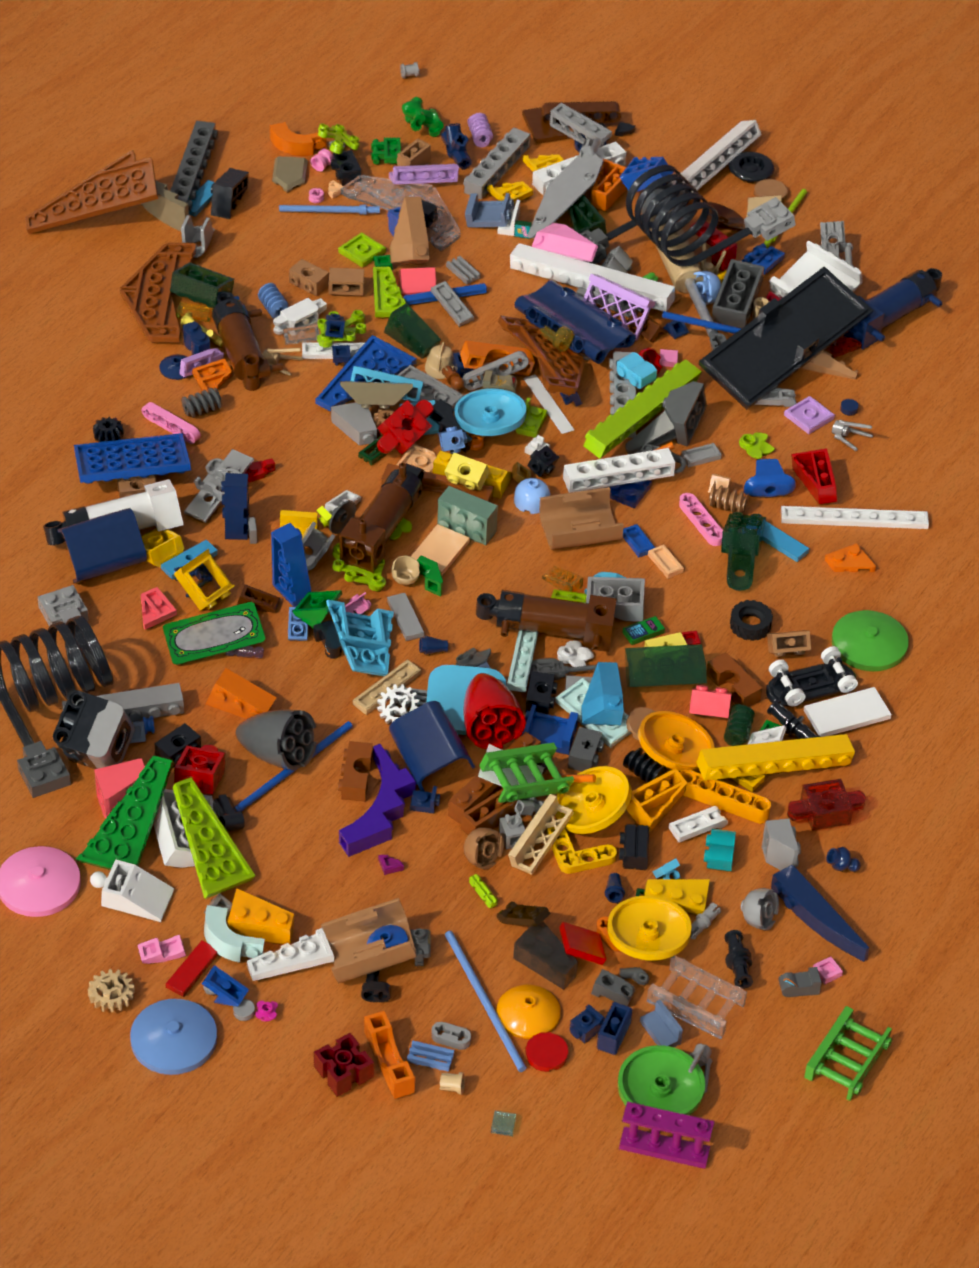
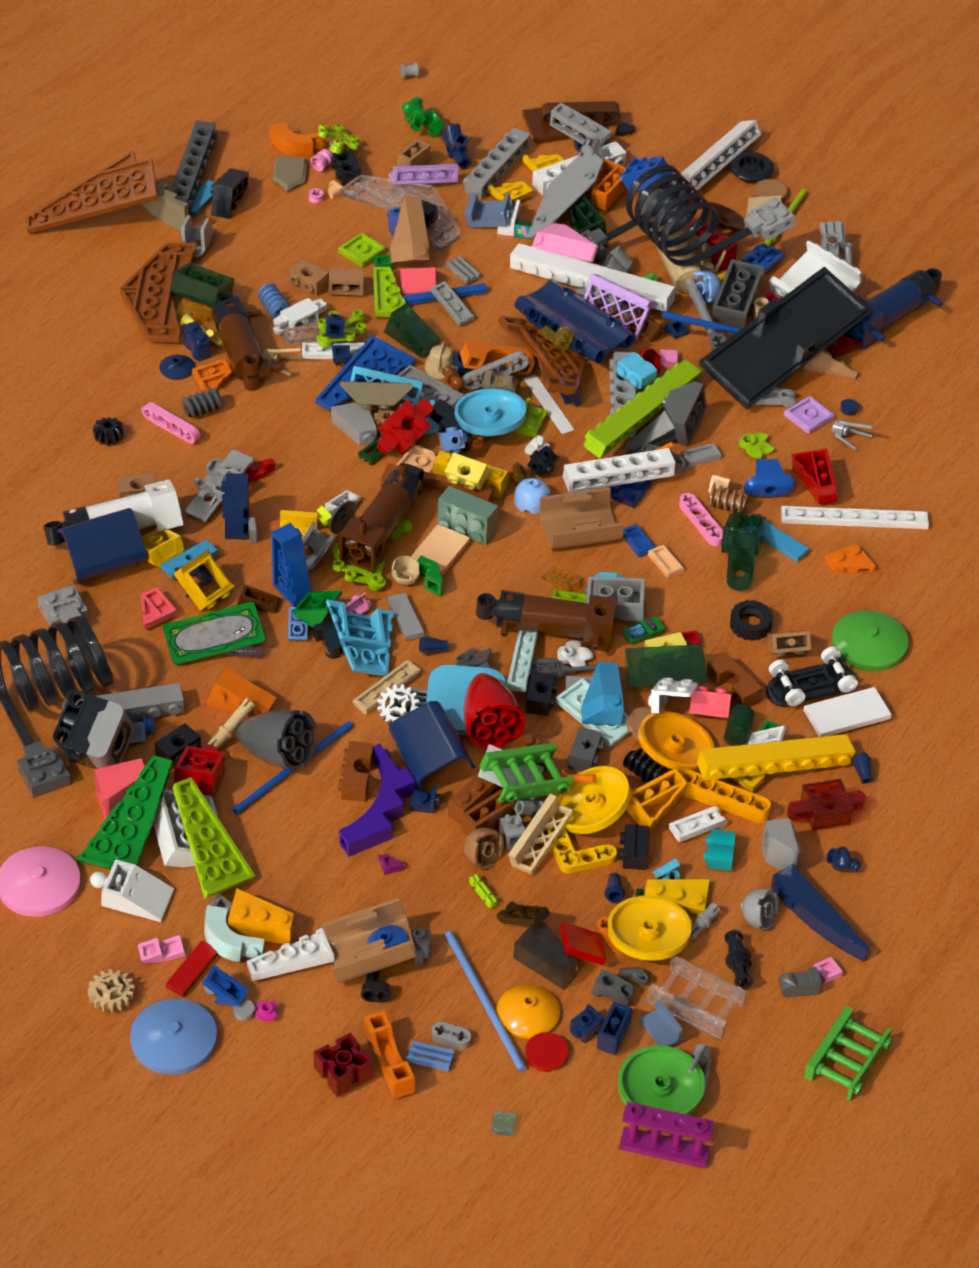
blue plate [74,433,191,484] -> none
lavender hinge [180,348,224,377] -> none
black piece [213,794,245,832] -> none
medium blue bar [279,204,380,215] -> none
green plate [371,138,401,165] -> none
tan bush [440,1072,465,1094] -> none
lavender piece [467,113,493,148] -> none
blue panel [522,704,579,755] -> none
black piece [767,700,821,739] -> none
none -> tan pin [208,698,256,749]
none -> white bracket [648,678,698,714]
none -> dark blue cone [852,753,873,784]

